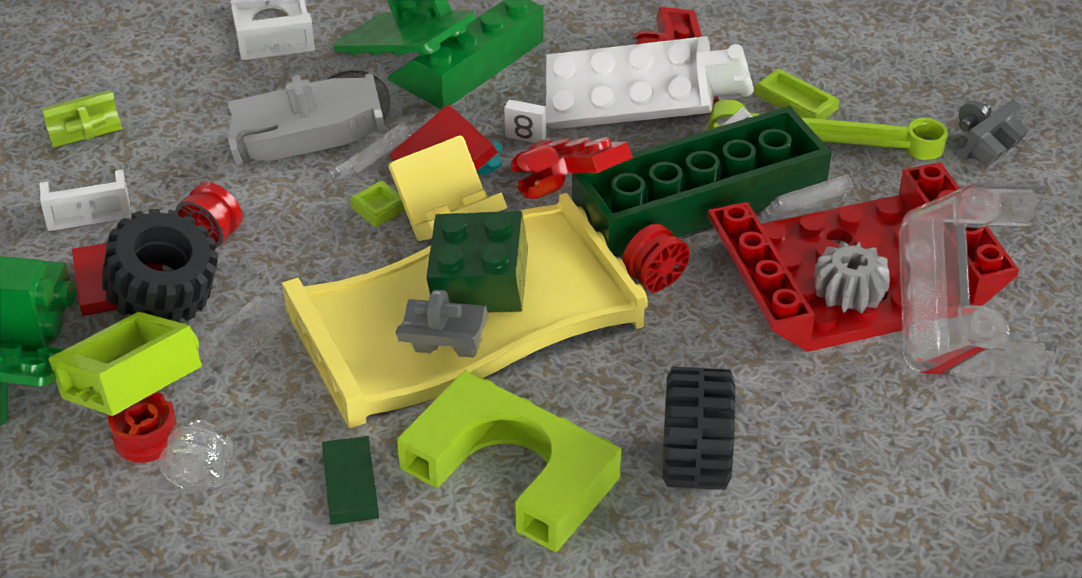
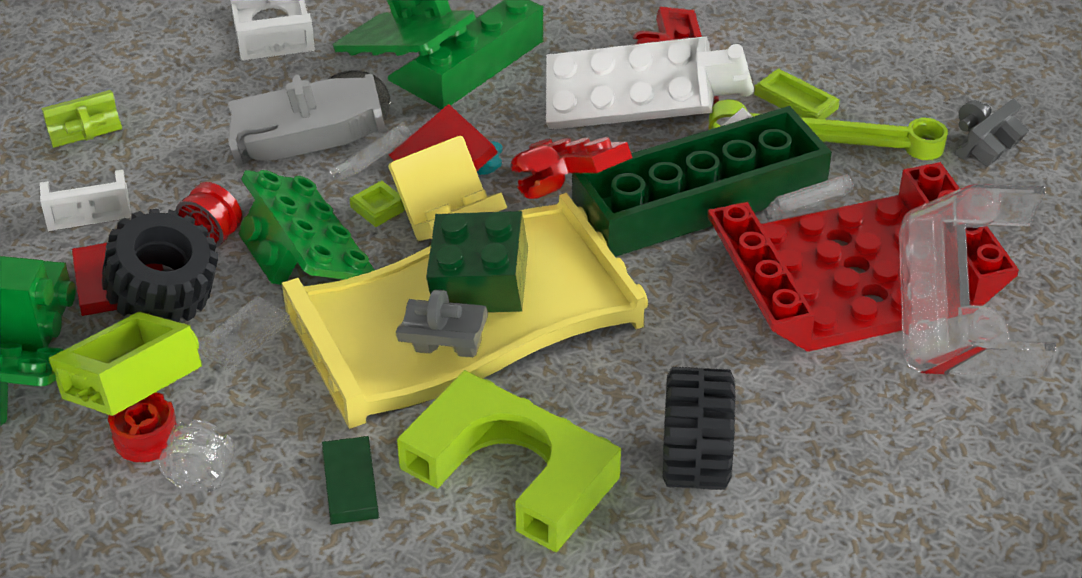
white tile [504,100,546,143] -> none
red wheel [622,224,690,293] -> none
light grey gear [814,241,890,313] -> none
none -> green bracket [238,170,375,285]

